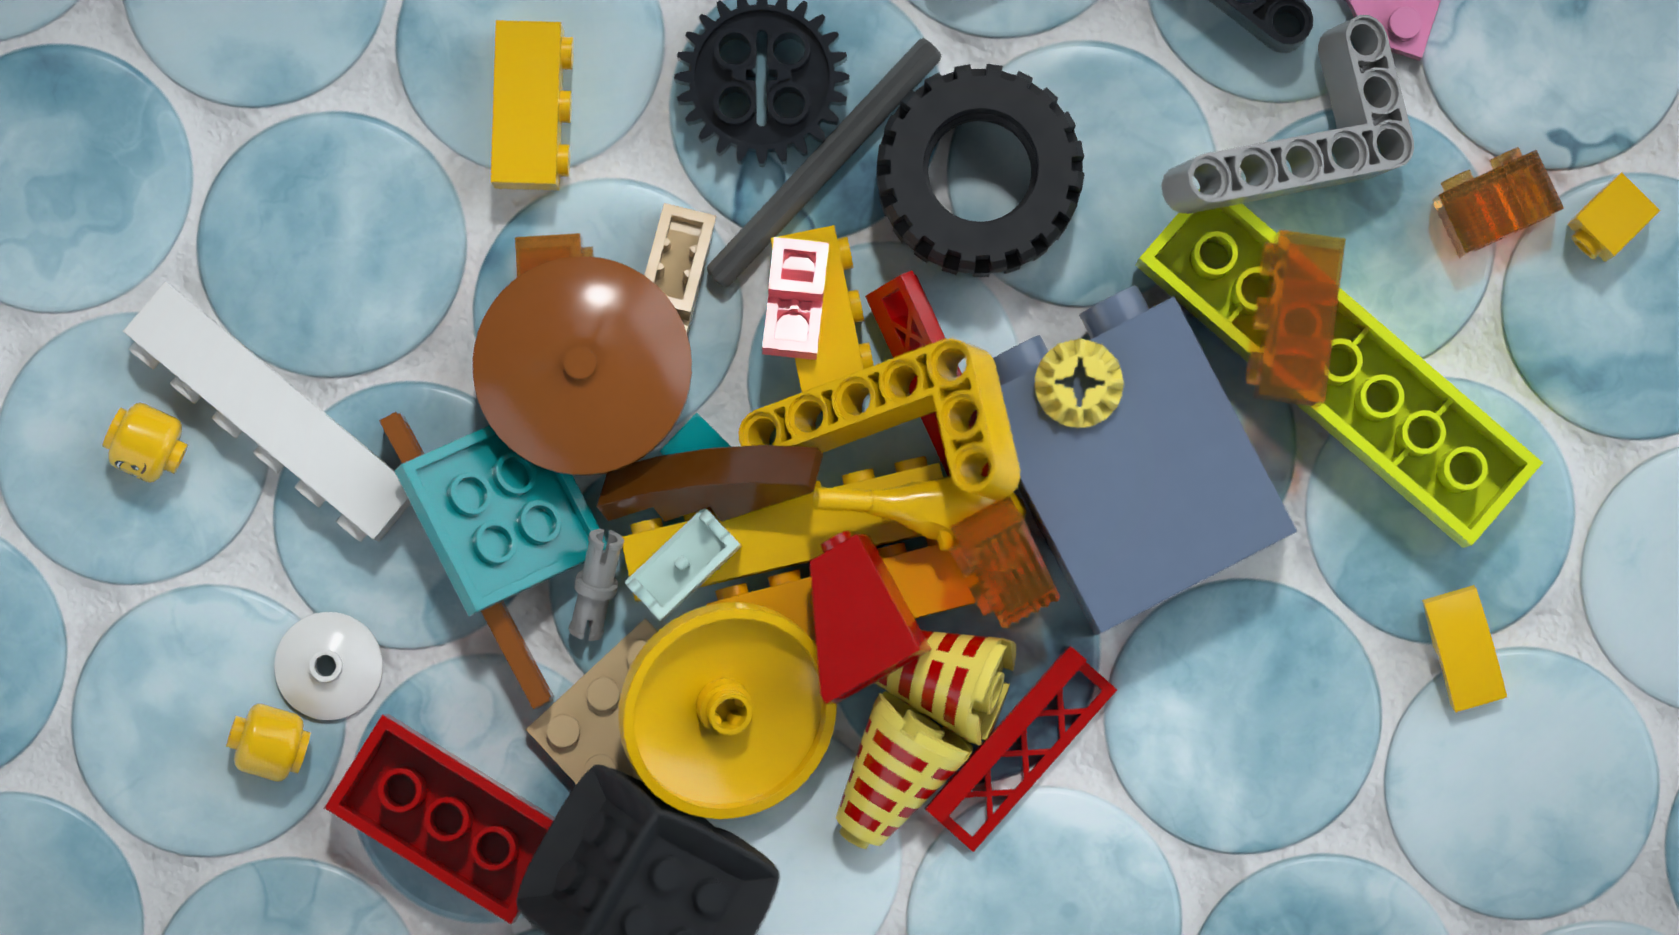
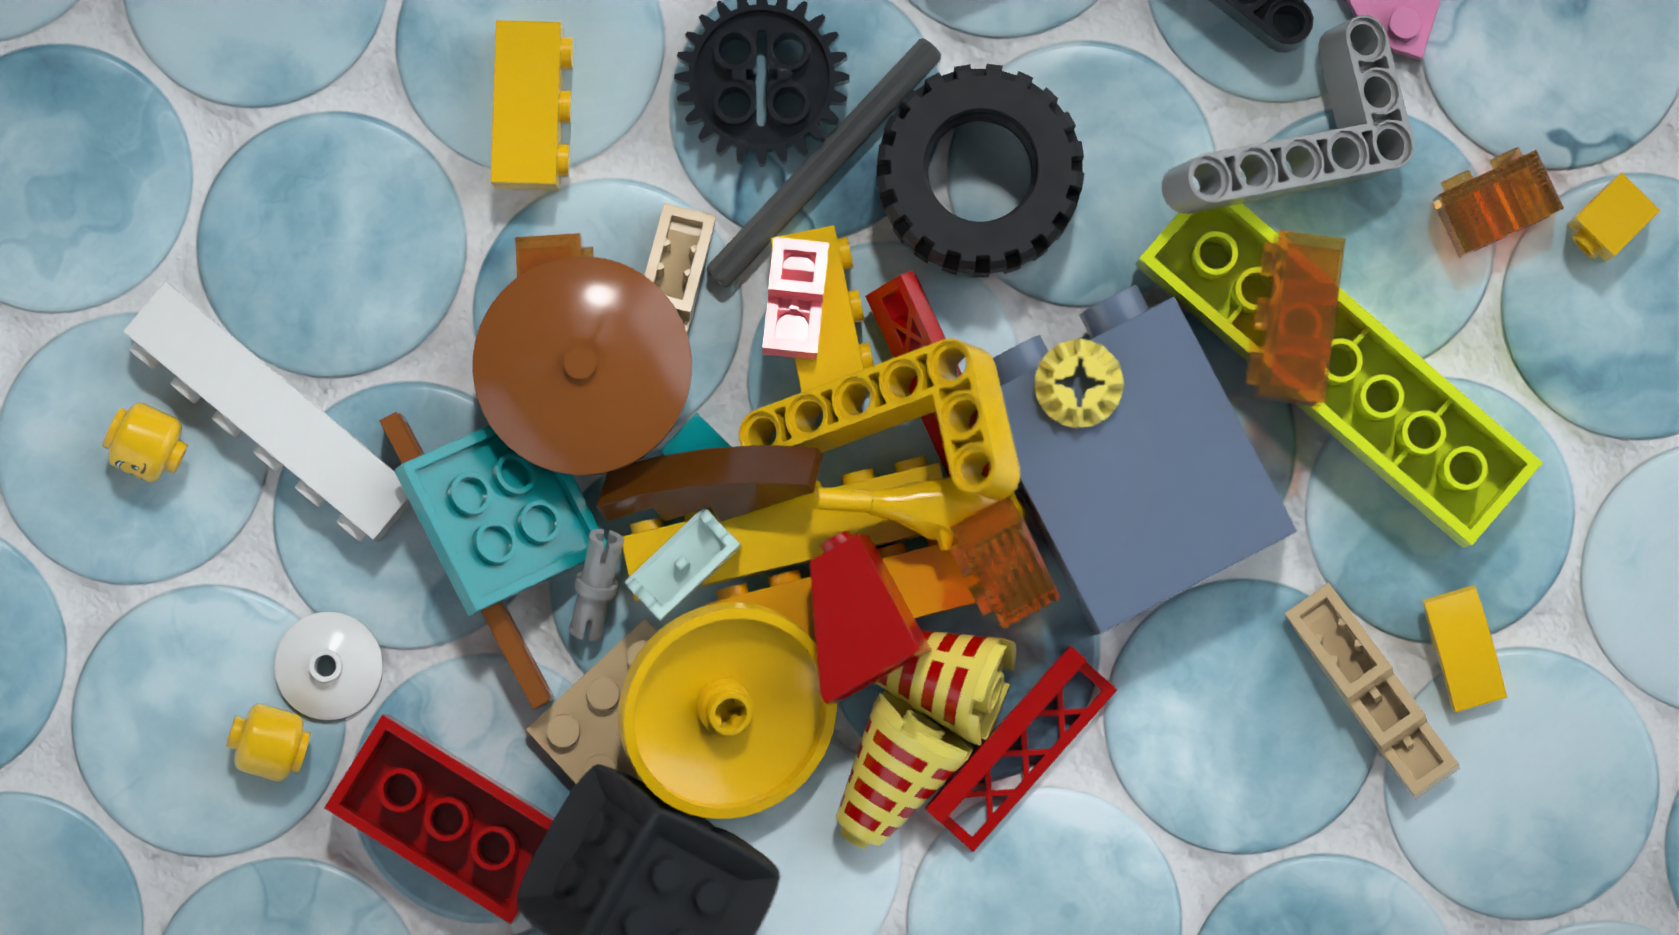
none -> tan slope [1285,583,1460,800]

